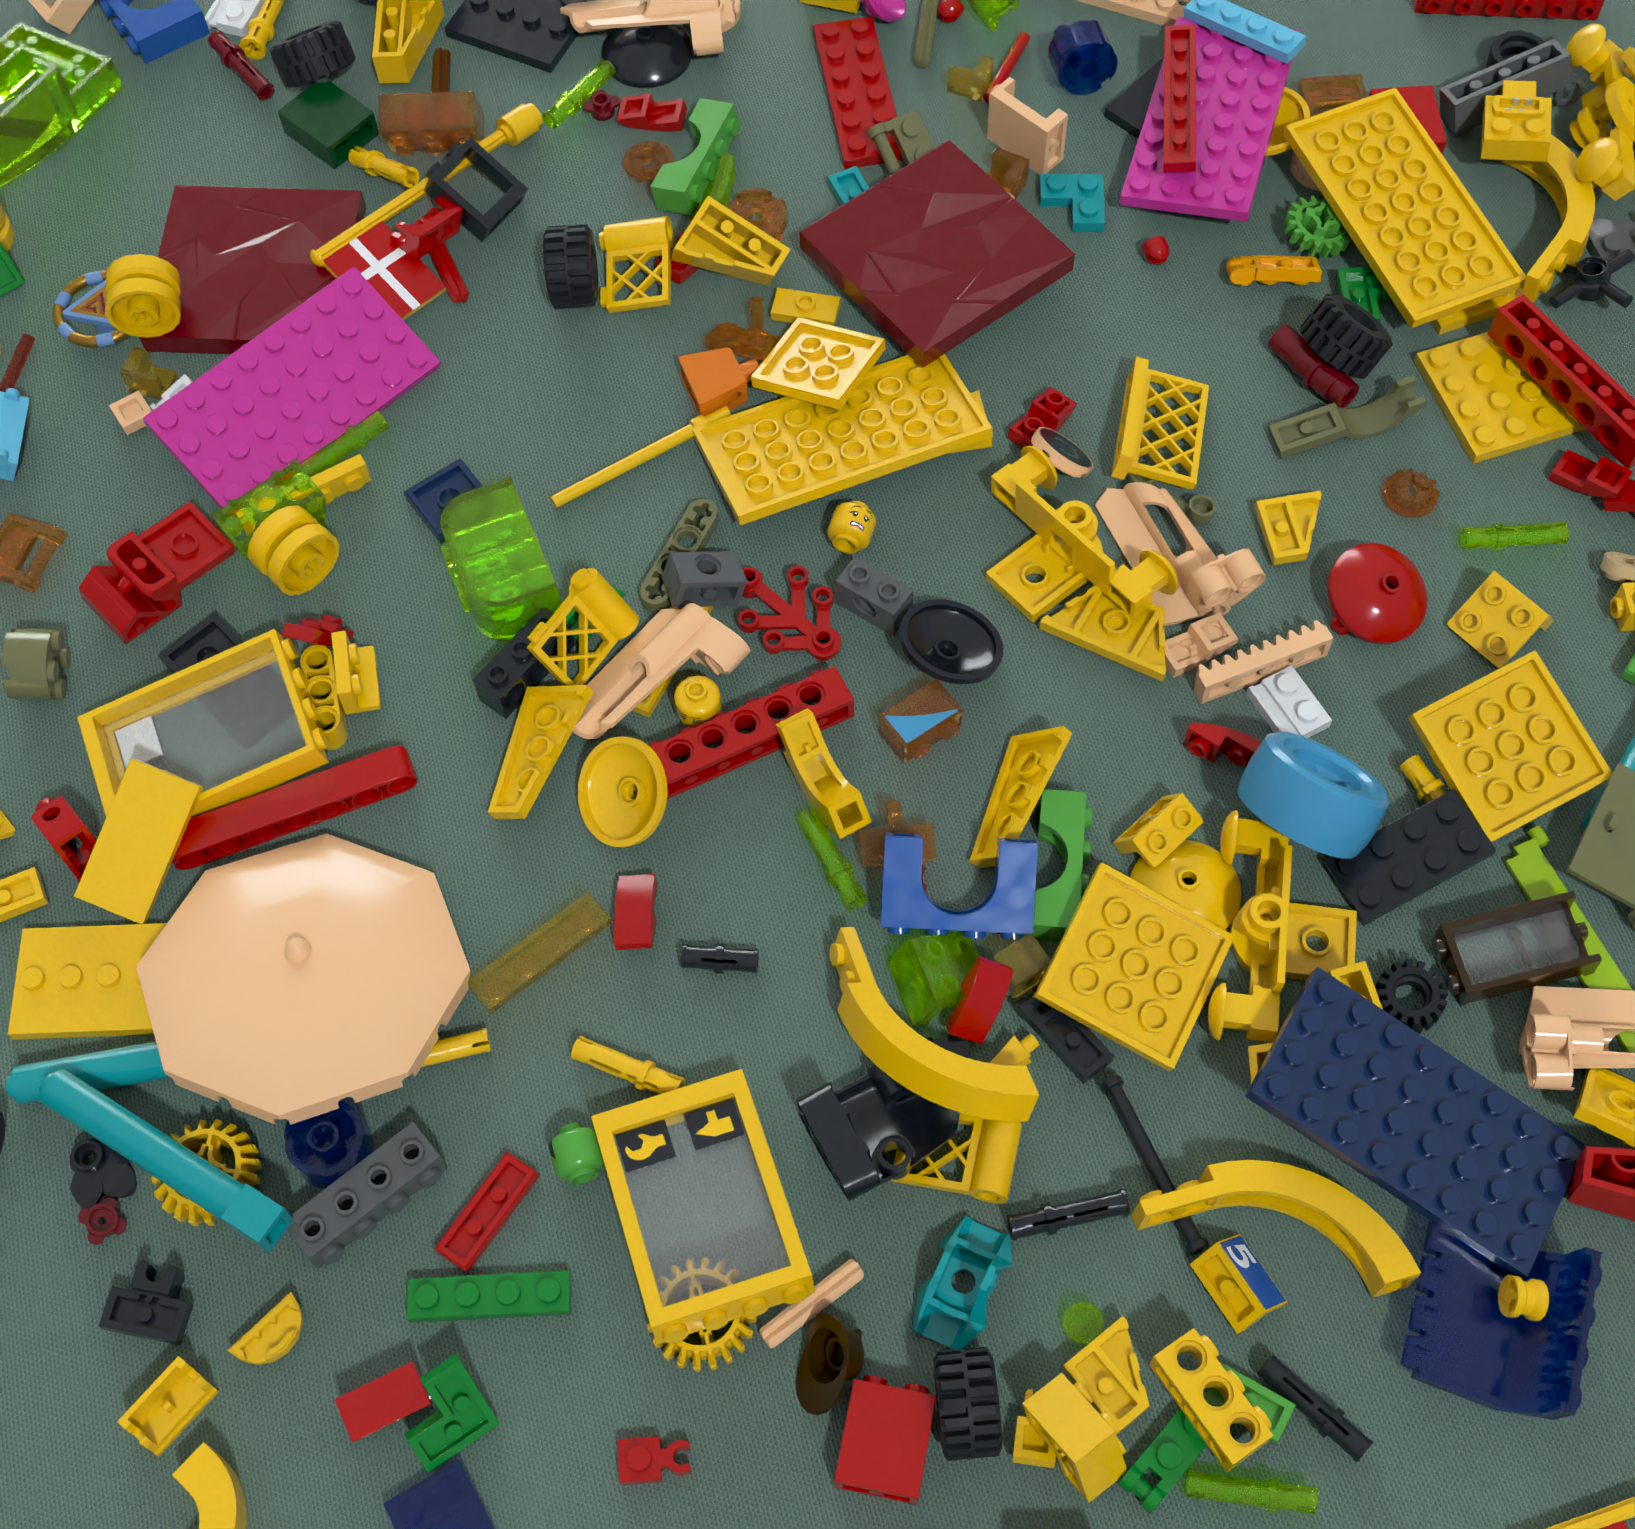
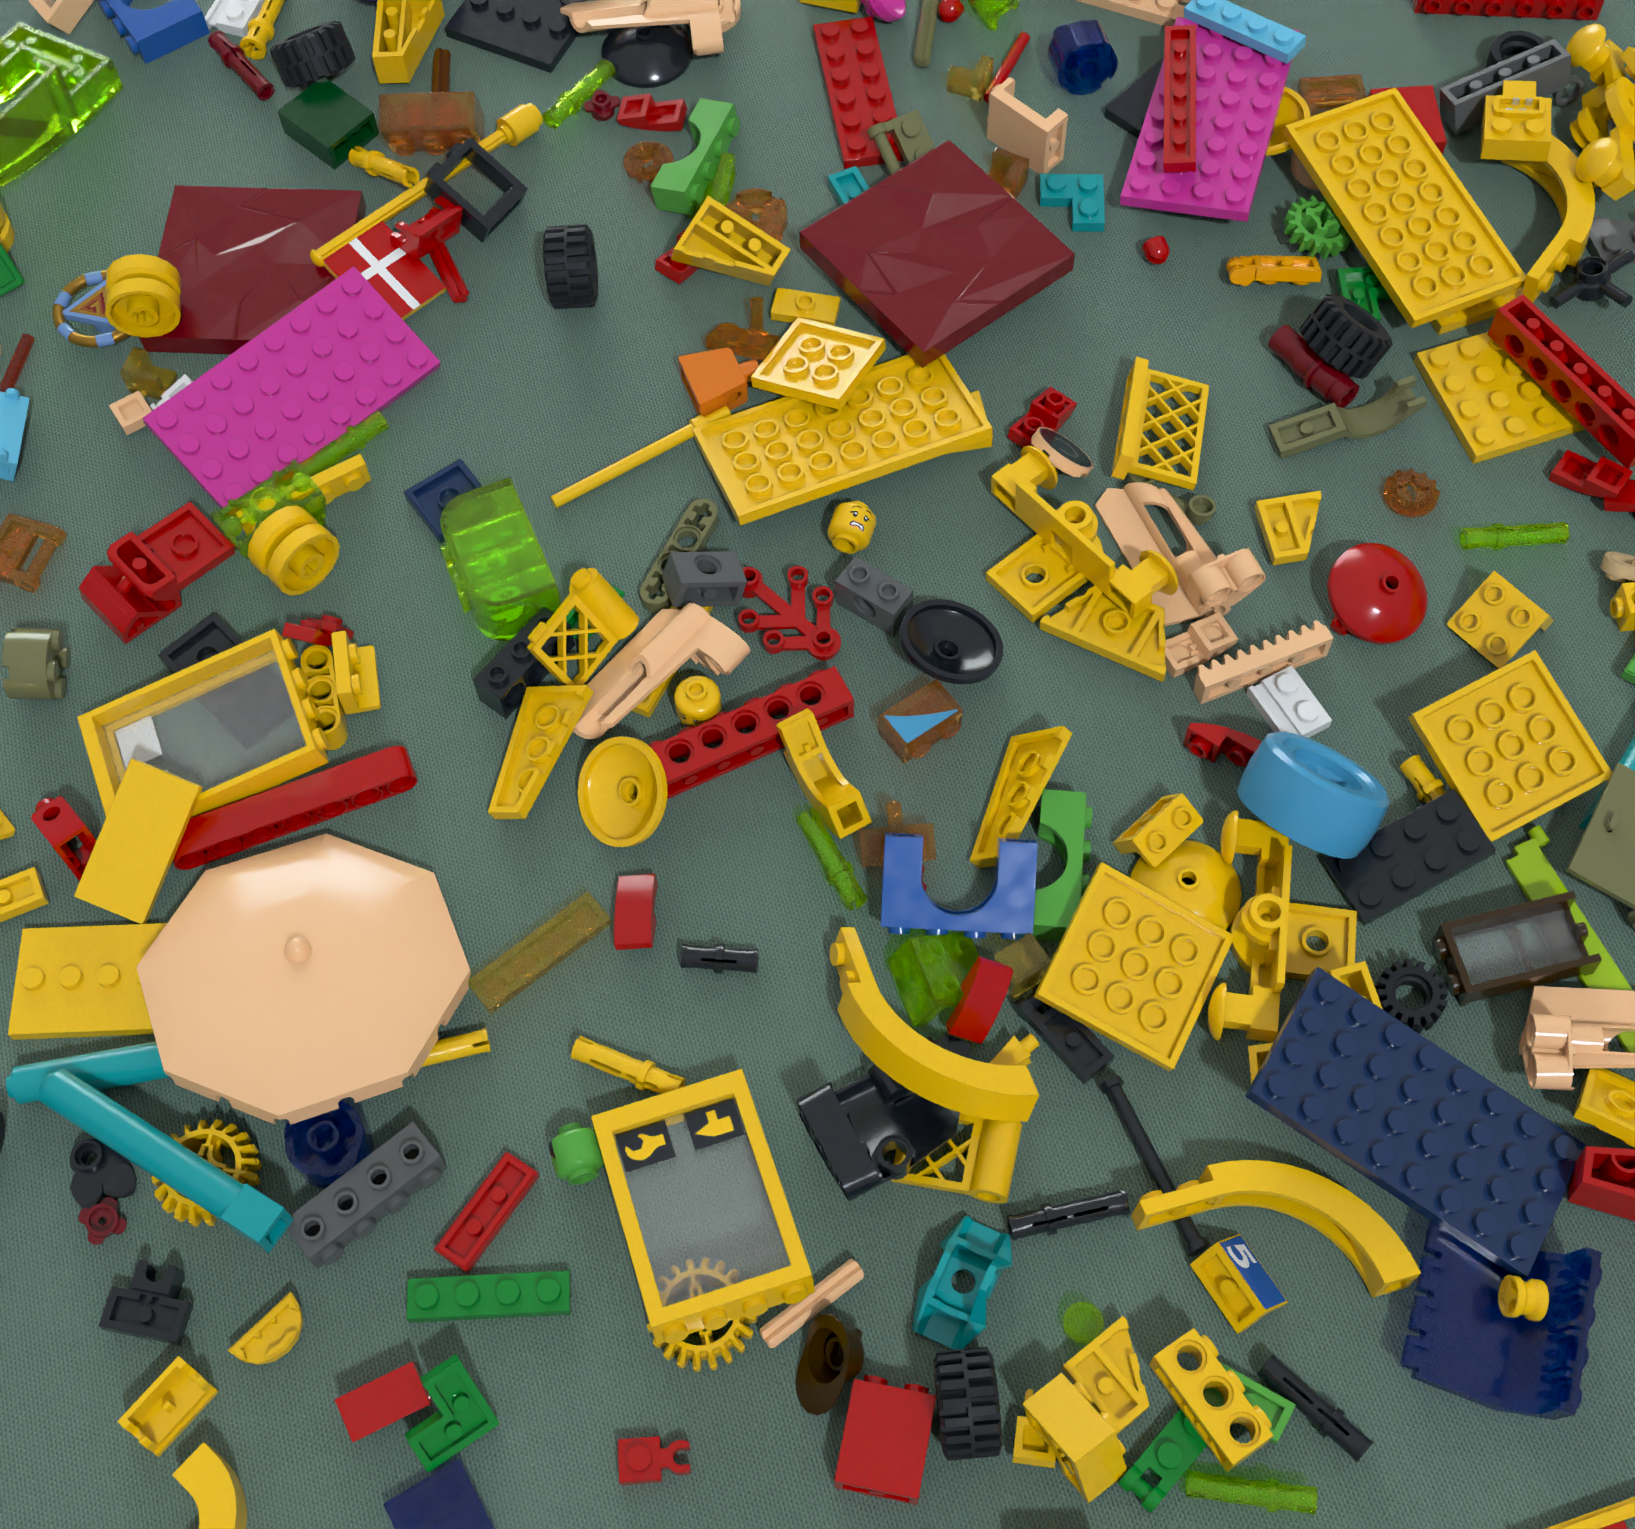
yellow piece [599,216,674,313] -> none

